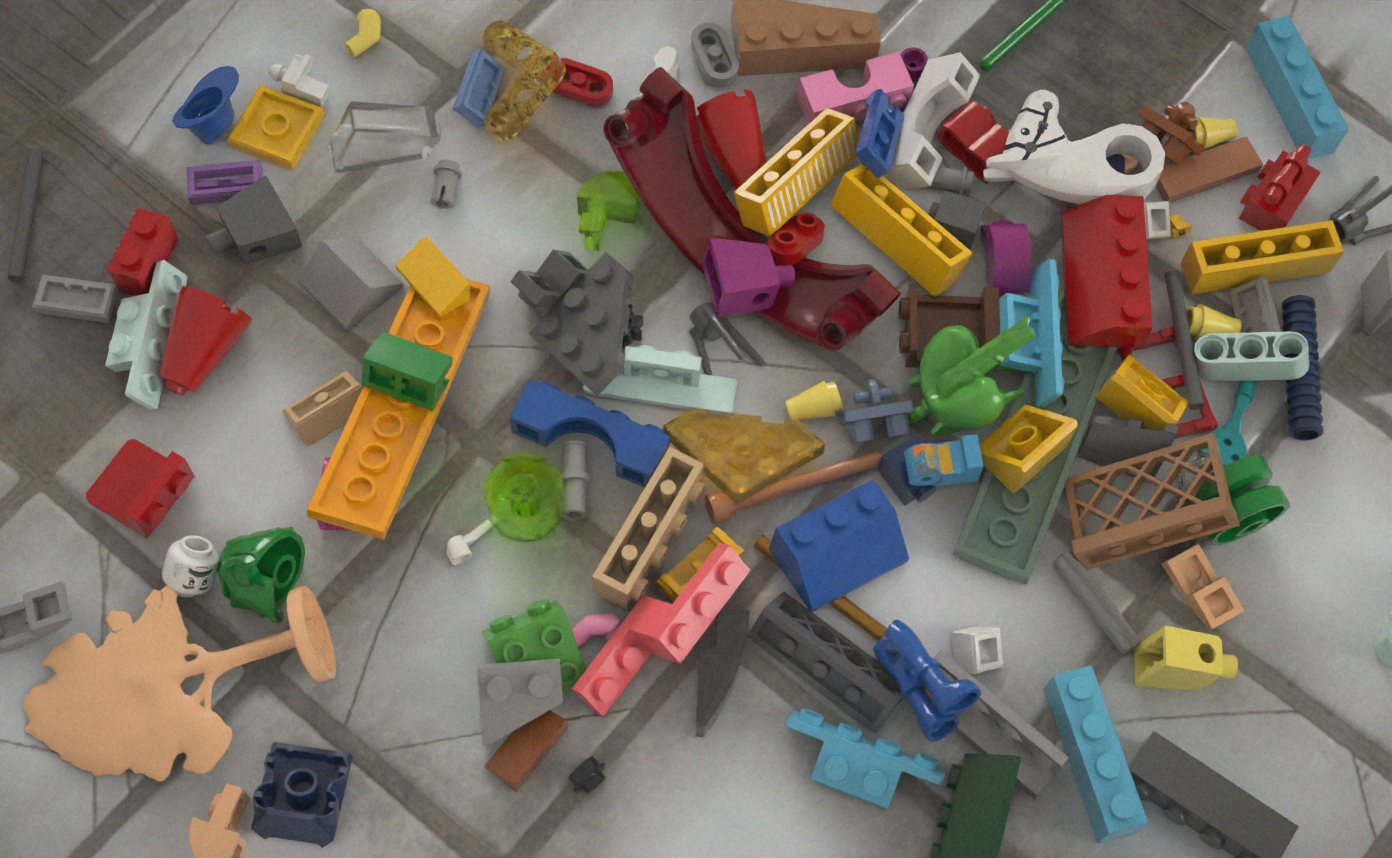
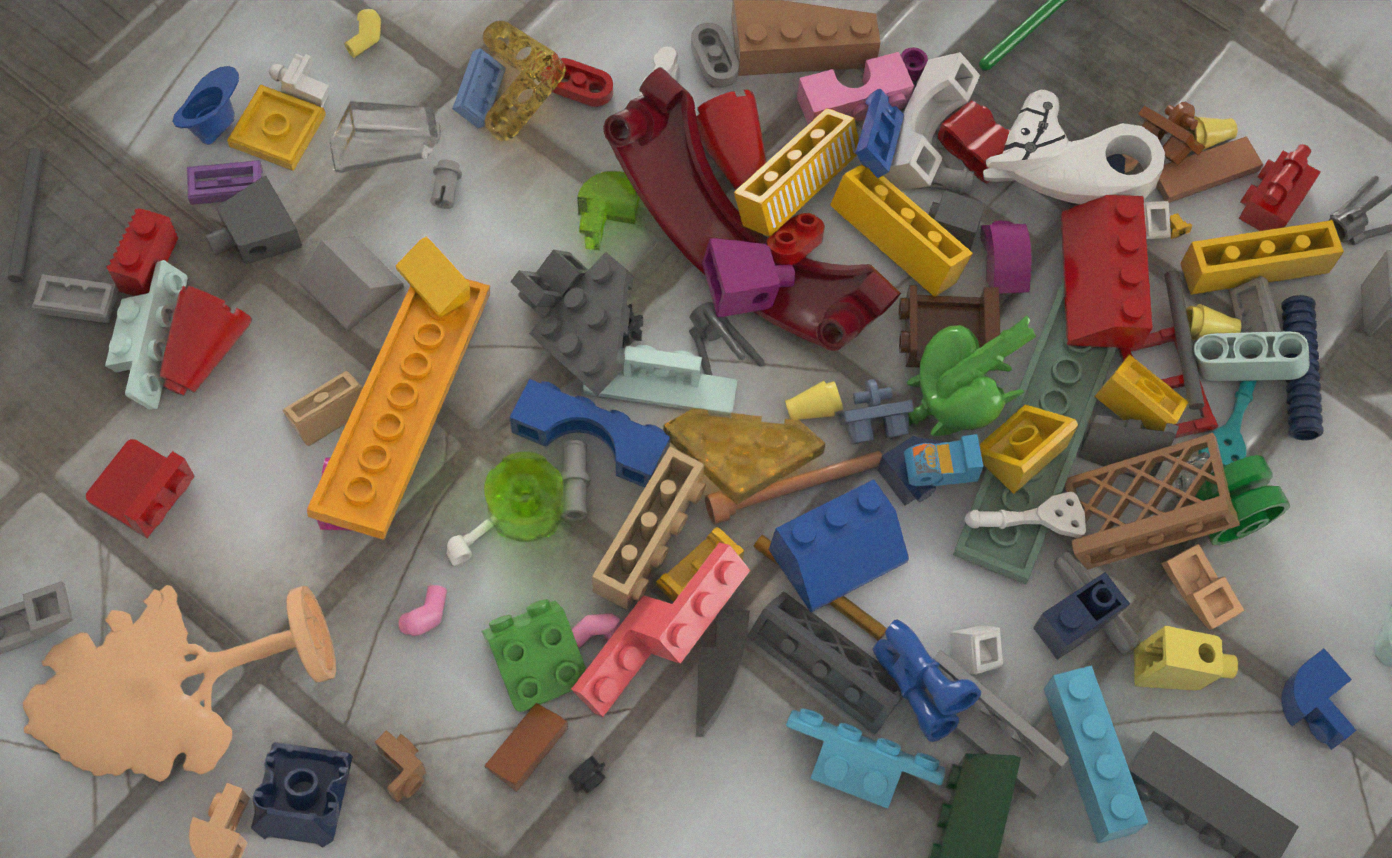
white head [162,535,220,598] -> none
green head [217,527,305,623] -> none
green hinge [361,331,453,411] -> none
light grey wing [477,658,563,745] -> none
medium azure bracket [999,259,1065,408] -> none
medium azure brick [1246,15,1349,159] -> none
none -> medium nougat bracket [375,730,426,802]
none -> bright pink arm [398,585,447,636]
none -> white piece [964,491,1086,538]
none -> dark blue slope [1033,572,1130,660]
none -> blue brick [1281,648,1357,750]

